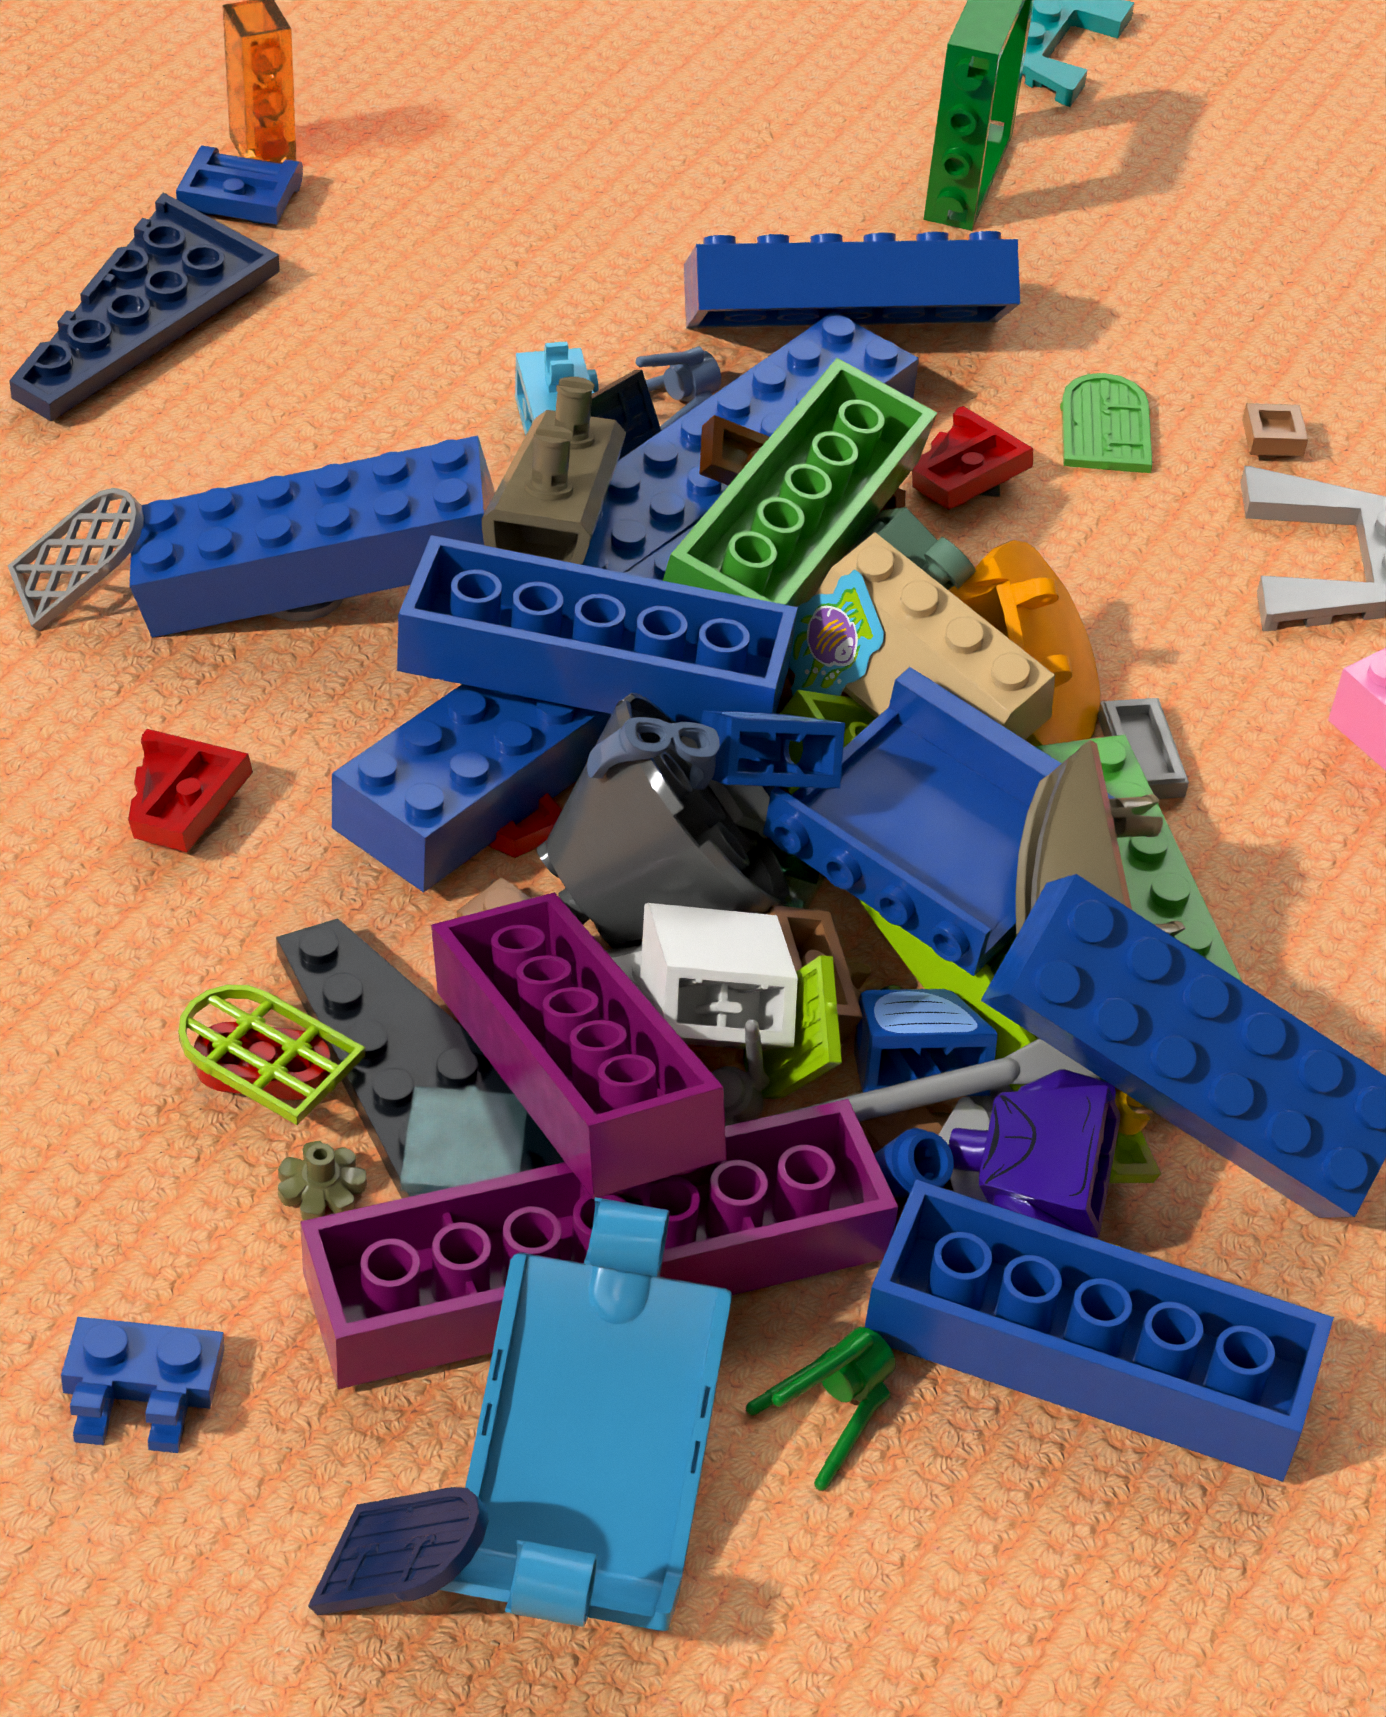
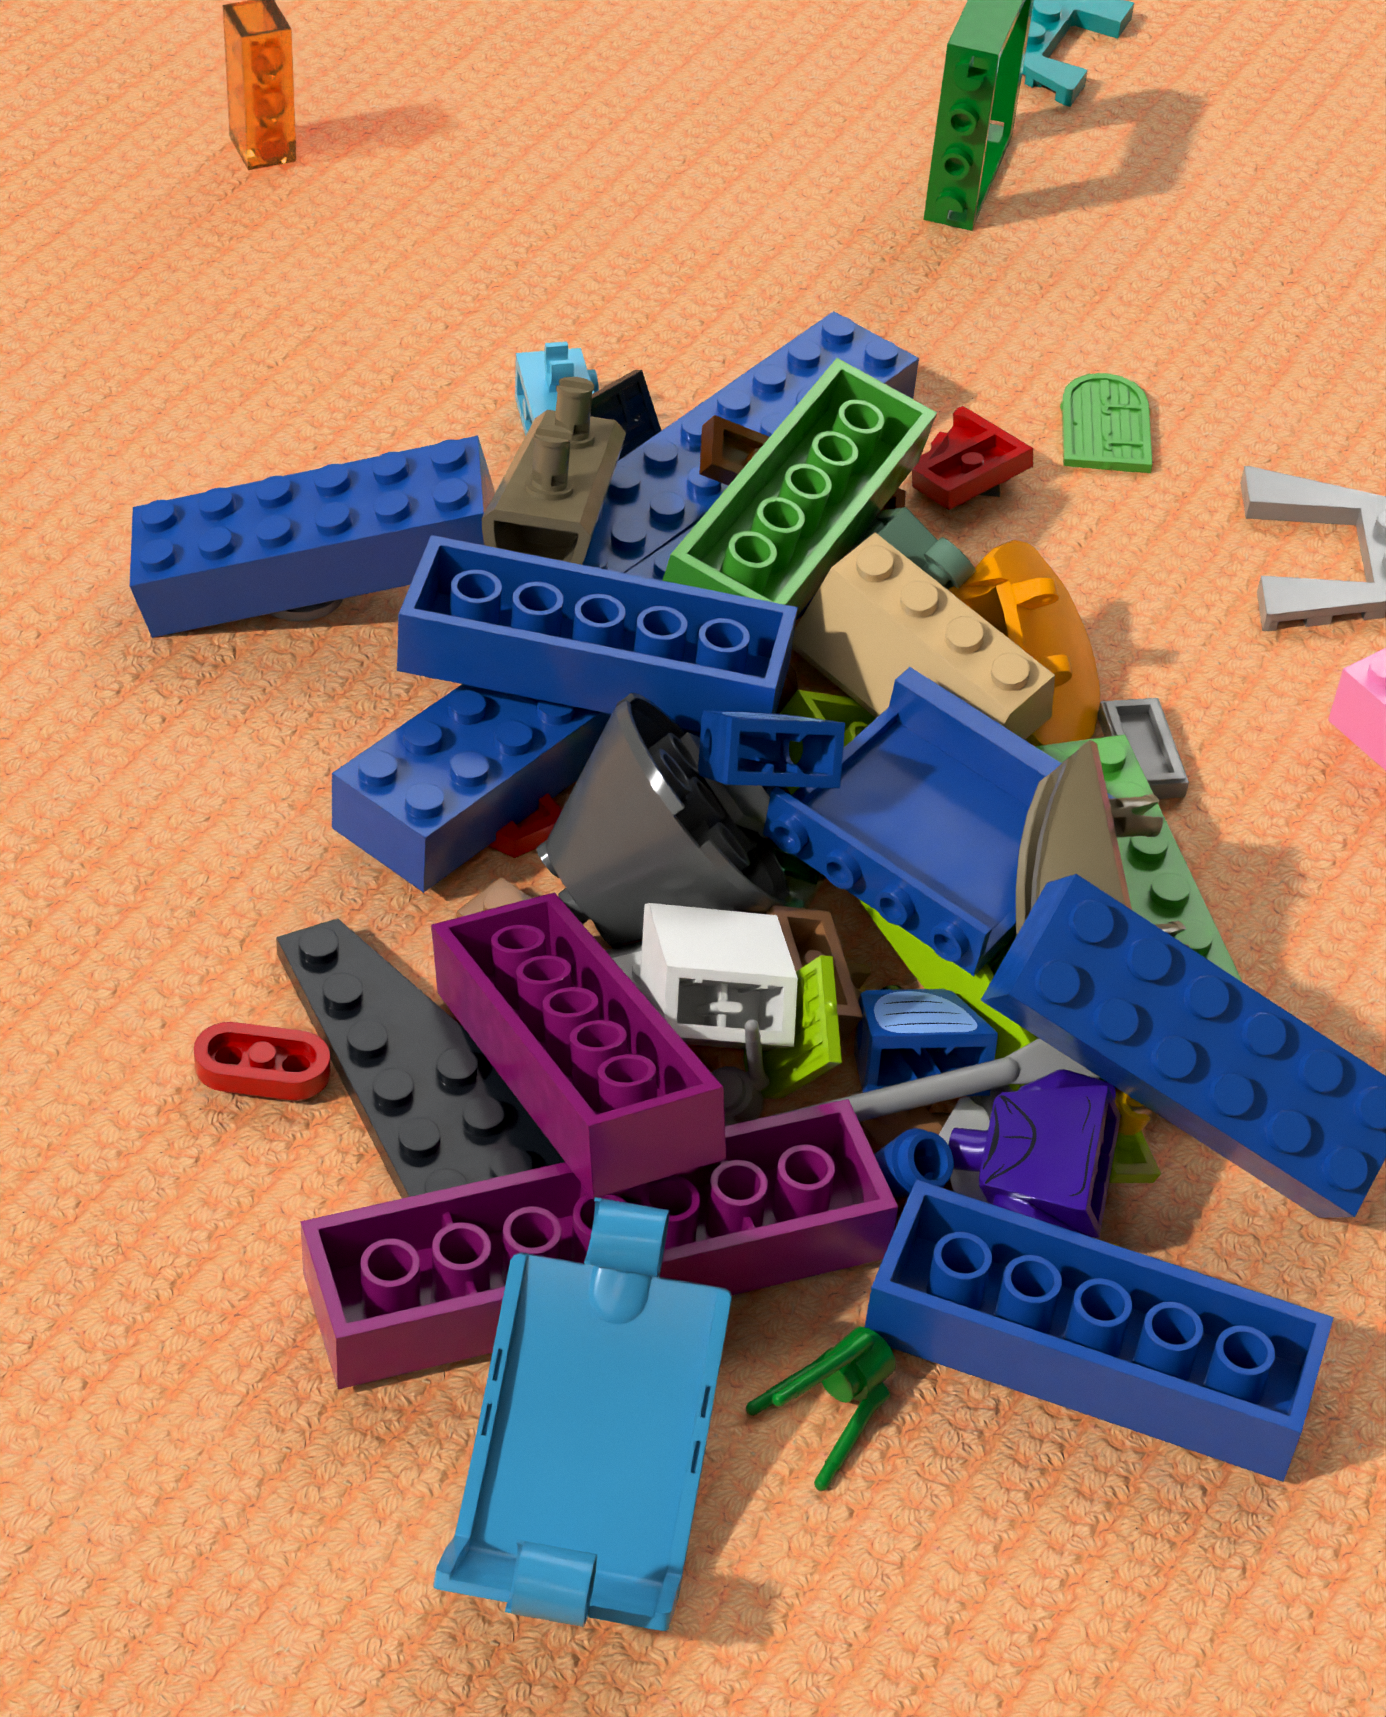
light grey window [8,488,144,631] -> none
dark blue wing [9,192,280,422] -> none
blue plate [61,1317,224,1453] -> none
red wing [128,729,253,852] -> none
blue plate [176,145,303,225] -> none
lime window [178,985,365,1125] -> none
olive plant [278,1141,367,1220] -> none
dark blue window [308,1487,489,1615] -> none
clear light blue piece [400,1086,527,1193] -> none
sand blue cap [587,717,720,790] -> none
sand blue plant [635,346,721,430] -> none
blue brick [684,231,1020,328] -> none
sticker [789,570,884,696] -> none
medium nougat plate [1242,403,1308,457] -> none

